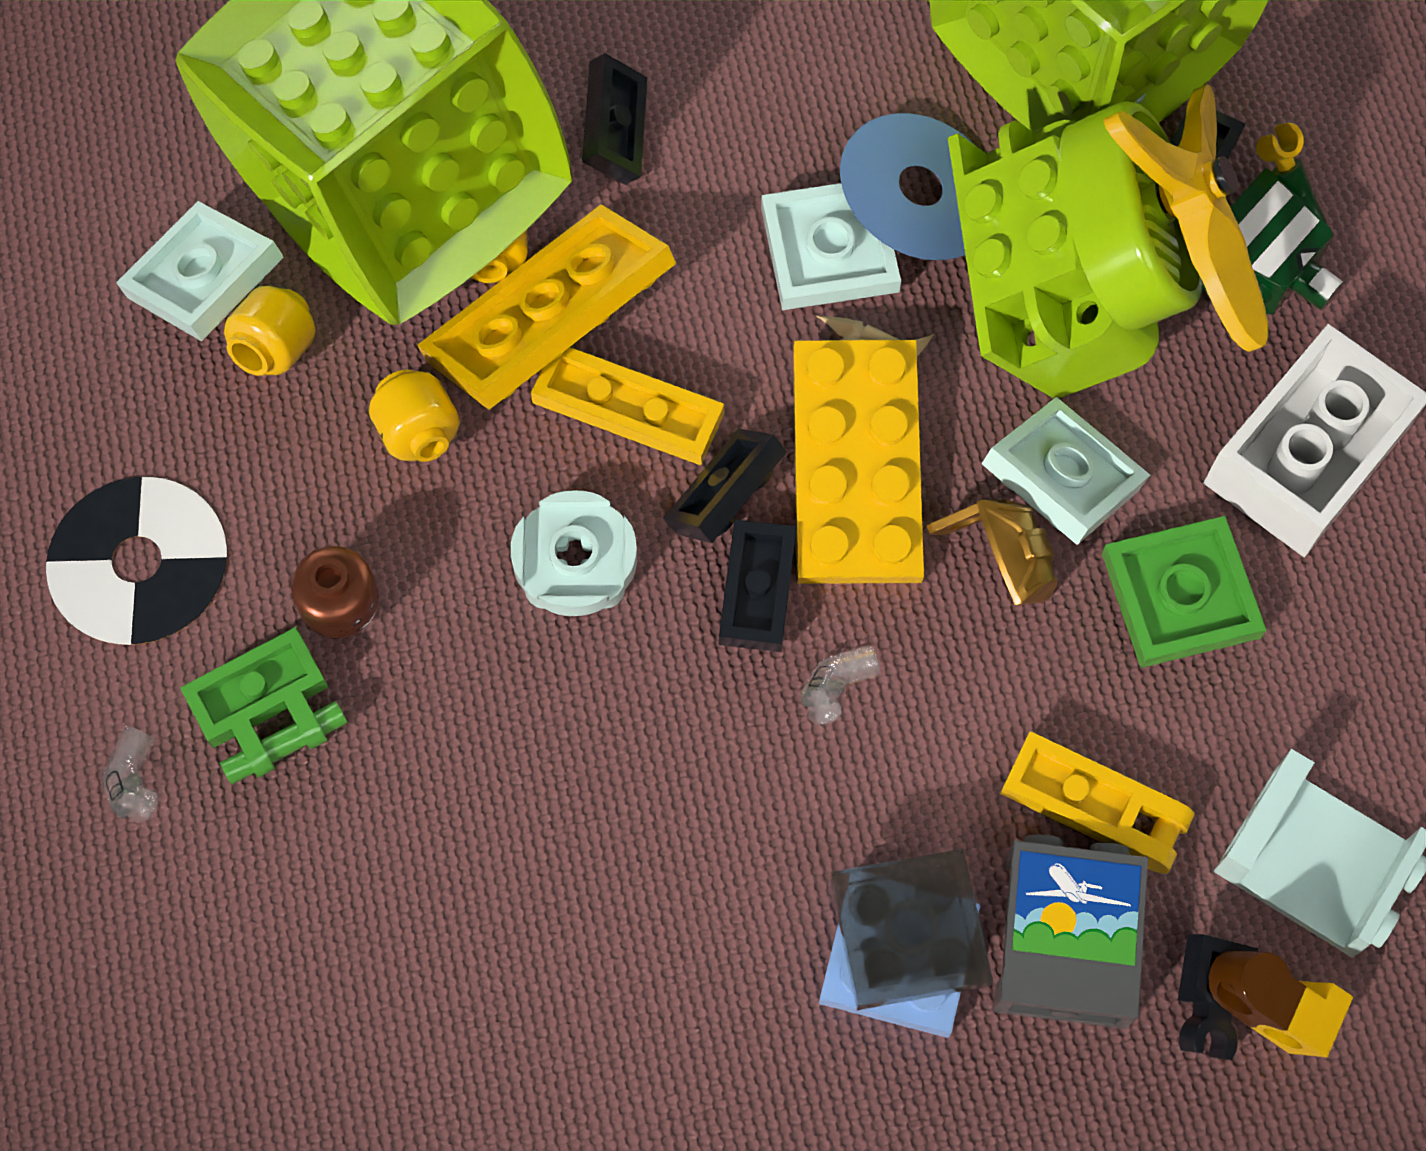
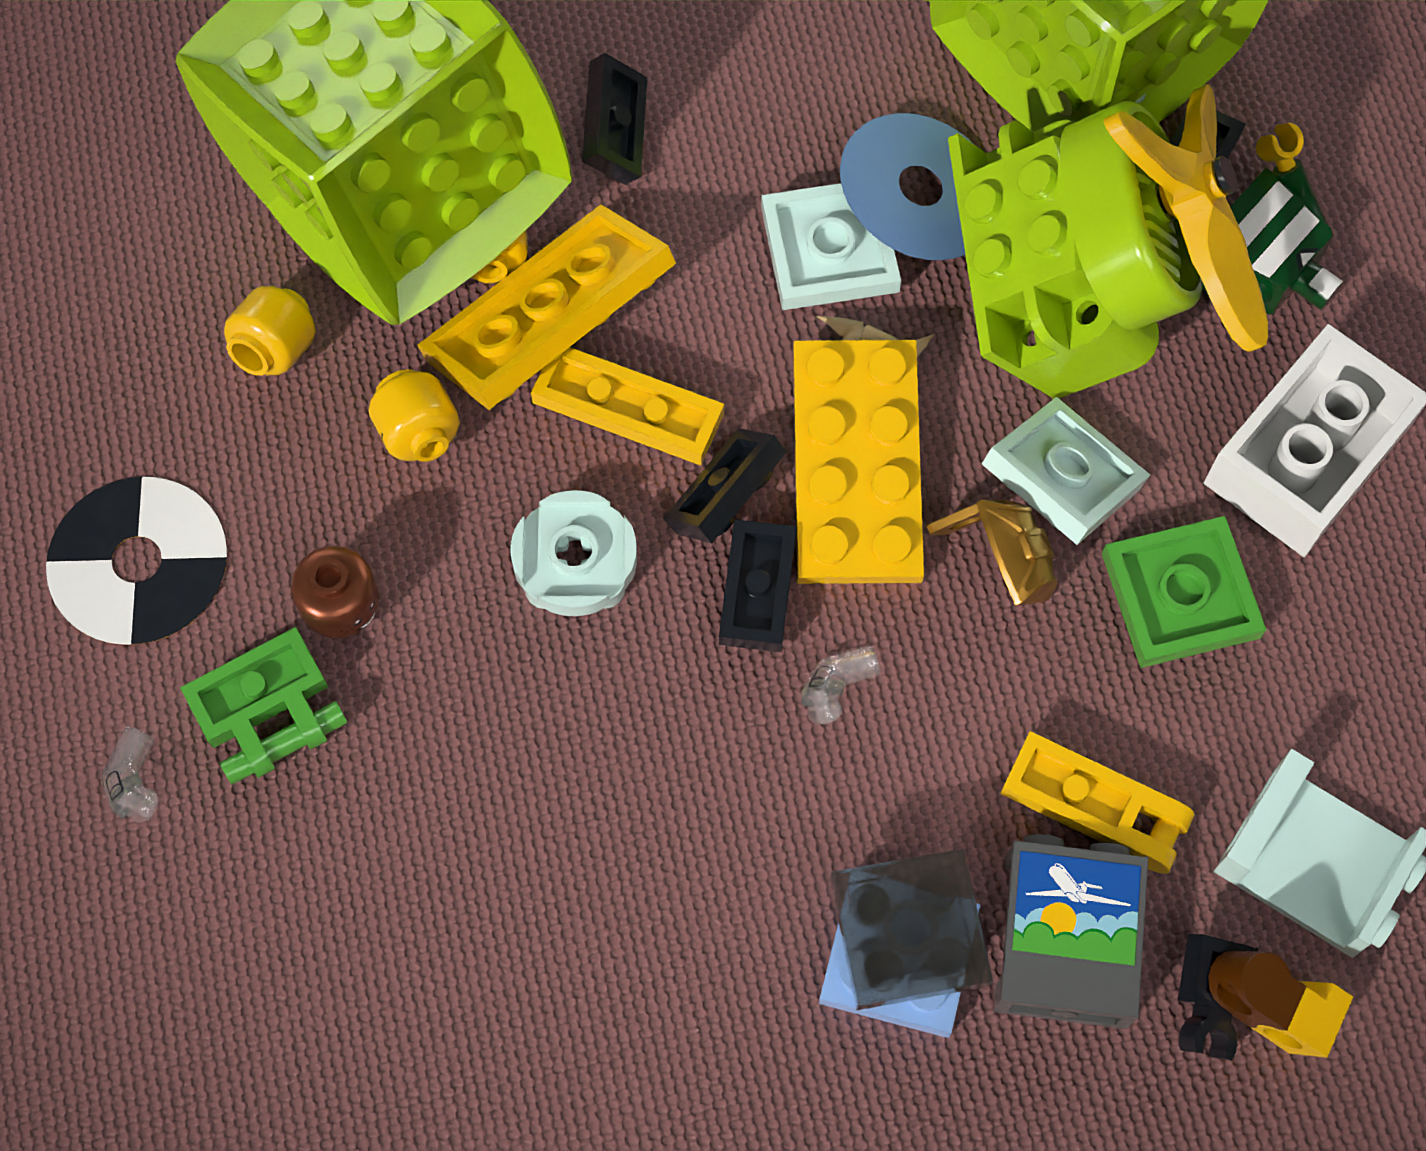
light aqua plate [116,201,284,341] -> none

